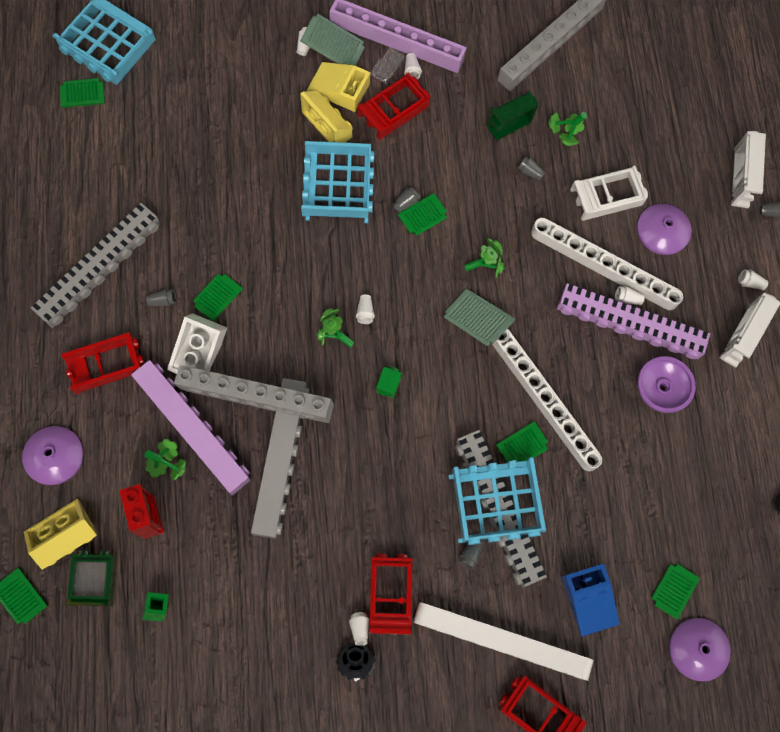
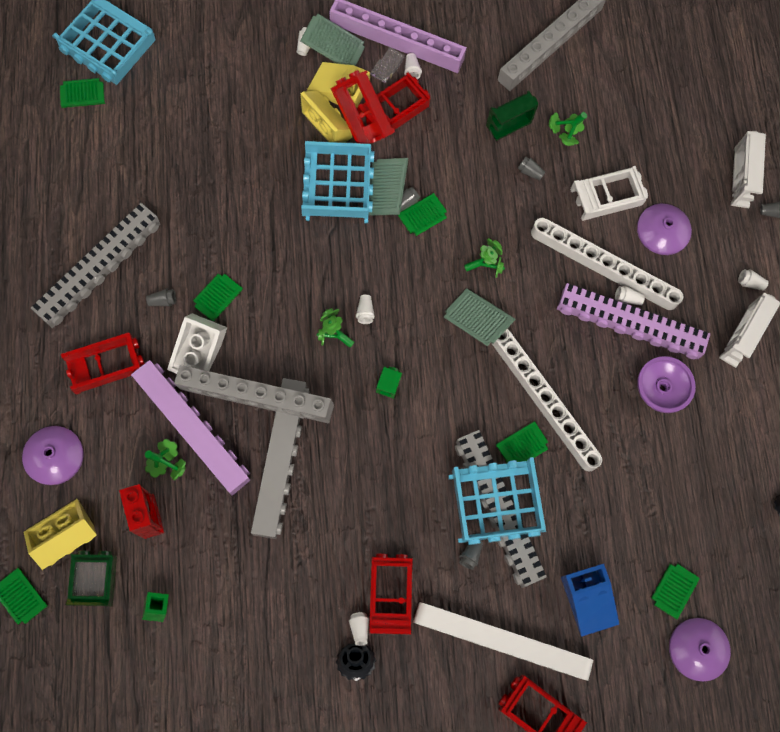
none -> red door [330,70,395,144]
none -> sand green window [368,158,408,215]

